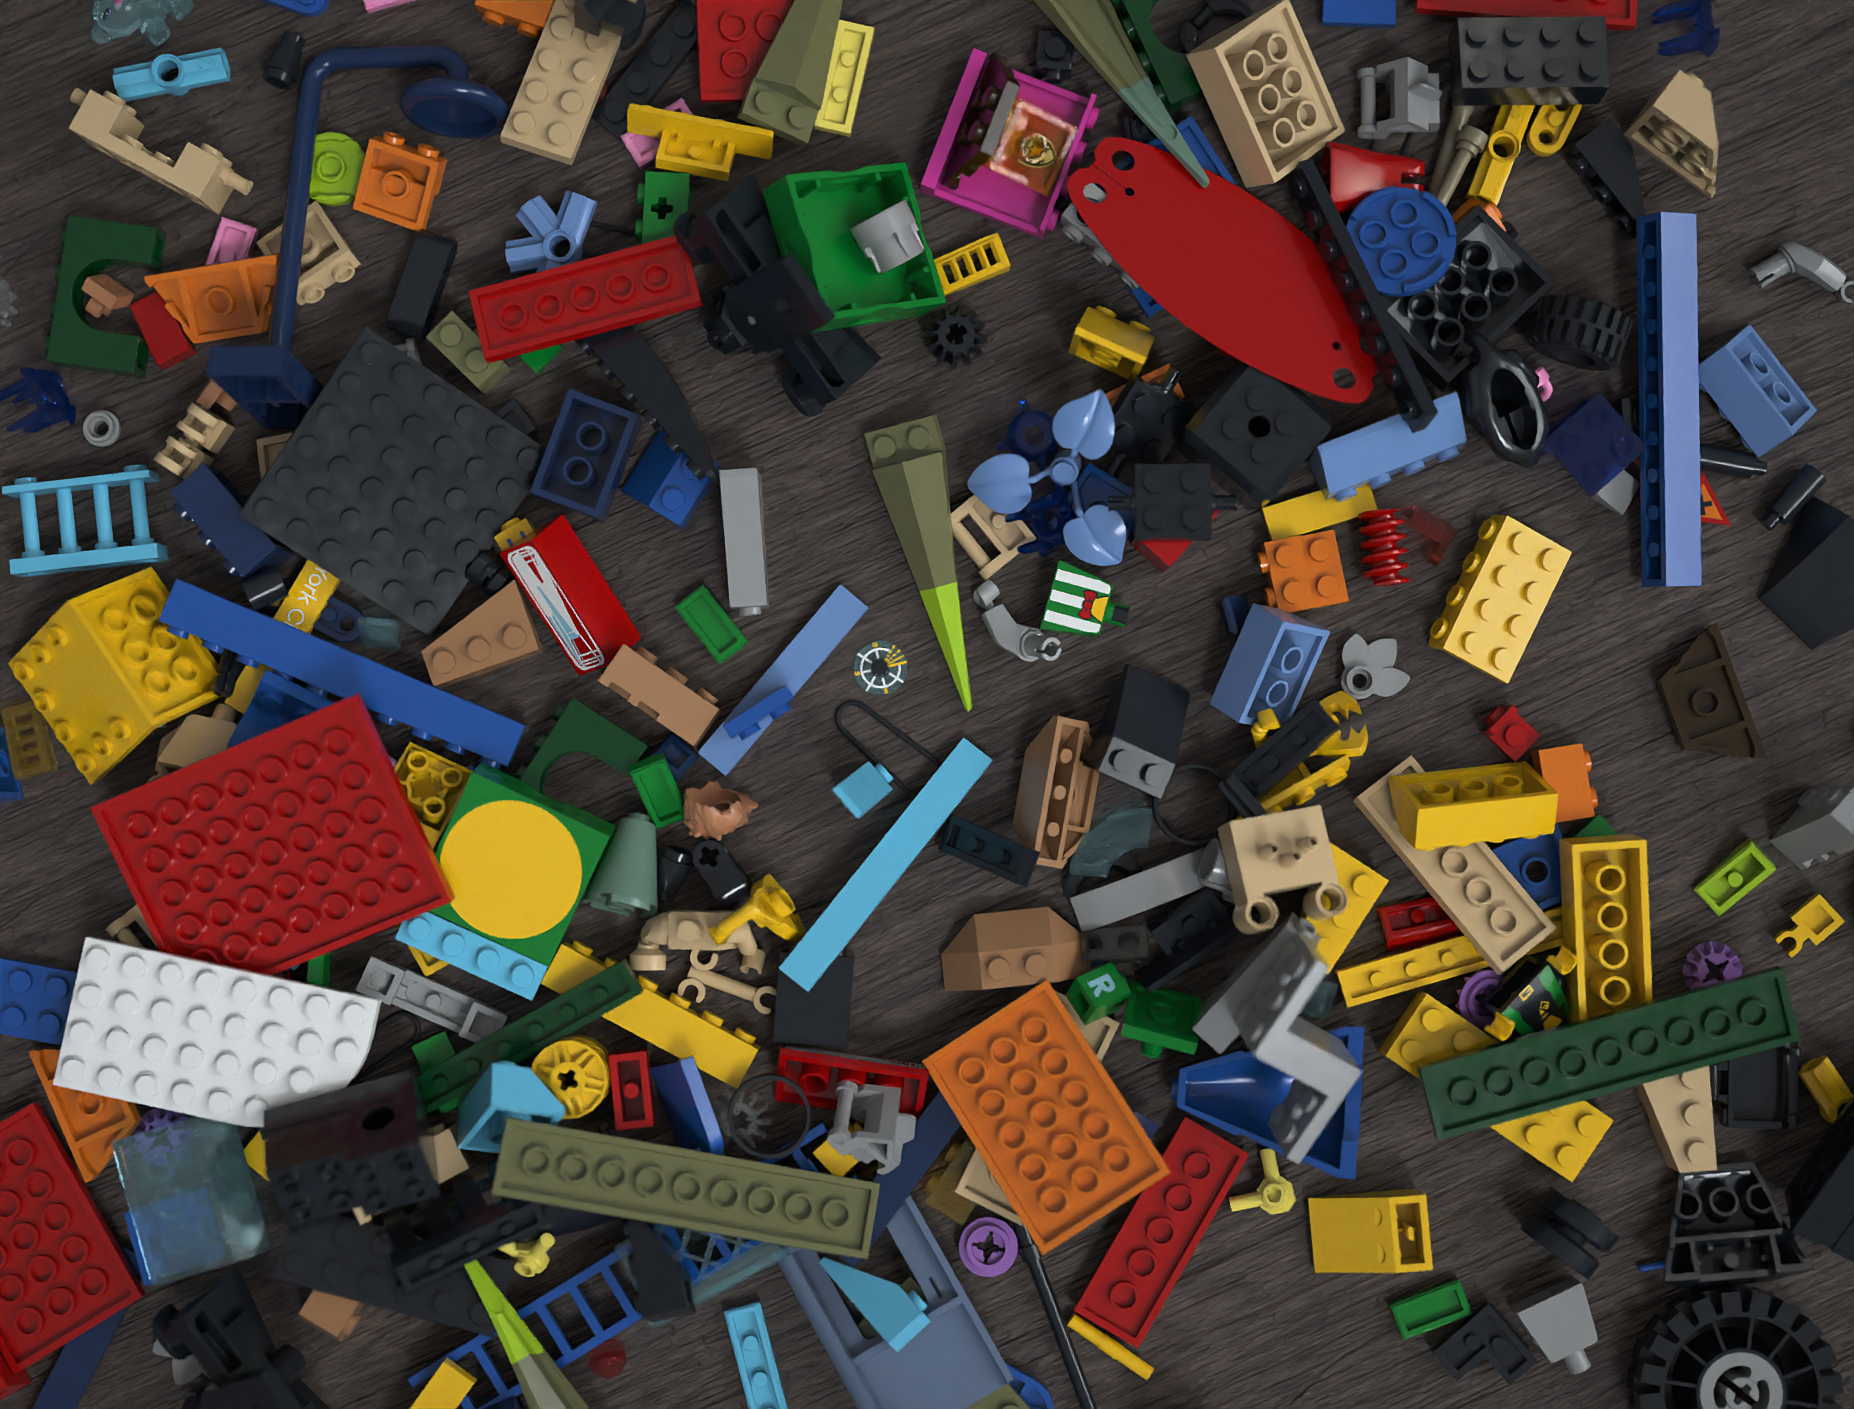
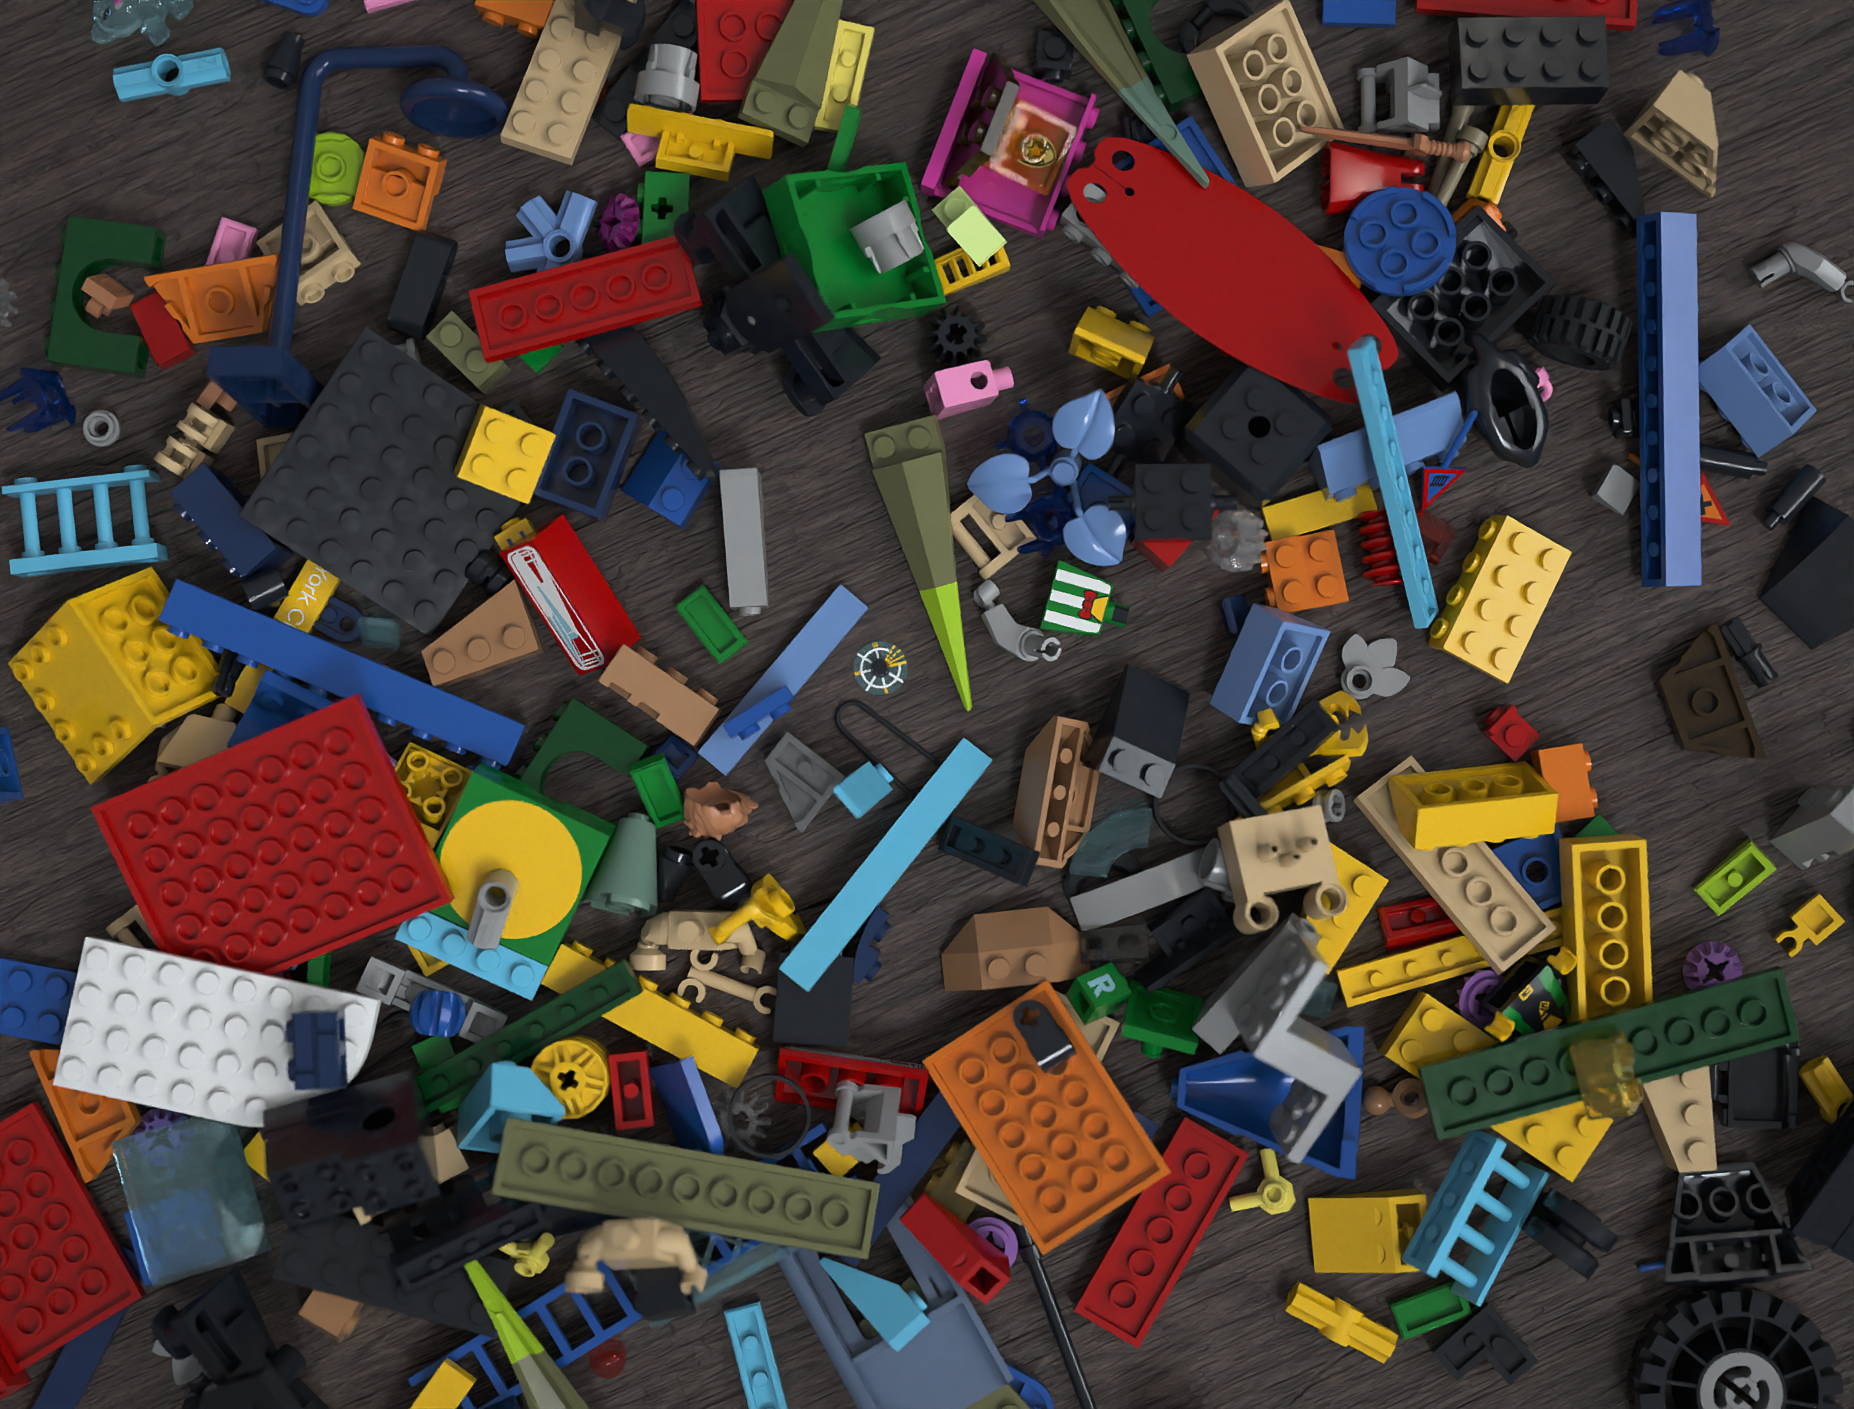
clear yellow slope [1,701,59,780] -> none
tan brick [69,88,253,215] -> none
yellow piece [1066,1313,1154,1380] -> none
black plate [1288,158,1438,433] -> none
light grey torso [1509,1276,1598,1375] -> none
yellow plate [1526,104,1582,157] -> none
clear blue bracket [1541,392,1646,496] -> none
none -> dark blue brick [286,1009,348,1091]
none -> blue piece [409,989,466,1038]
none -> yellow brick [453,404,556,505]
none -> light grey piece [466,869,518,949]
none -> tan torso [565,1219,708,1294]
none -> magenta gear [598,193,639,252]
none -> light grey piece [634,43,700,113]
none -> flat silver wing [765,732,846,833]
none -> green tile [827,103,863,172]
none -> dark blue slope [853,906,891,985]
none -> red slope [899,1192,1011,1305]
none -> bright pink torso [923,360,1014,420]
none -> yellowish green slope [932,185,1007,267]
none -> black piece [1013,1000,1077,1074]
none -> clear gear [1206,509,1269,572]
none -> yellow piece [1283,1281,1398,1364]
none -> nougat sword [1300,126,1471,163]
none -> light grey bush [1312,789,1346,823]
none -> medium azure tile [1348,336,1439,629]
none -> medium nougat plate [1362,1078,1428,1118]
none -> medium azure fence [1401,1130,1550,1307]
none -> blue piece [1420,410,1478,512]
none -> clear yellow bracket [1570,1031,1643,1120]
none -> black axle [1720,617,1779,688]

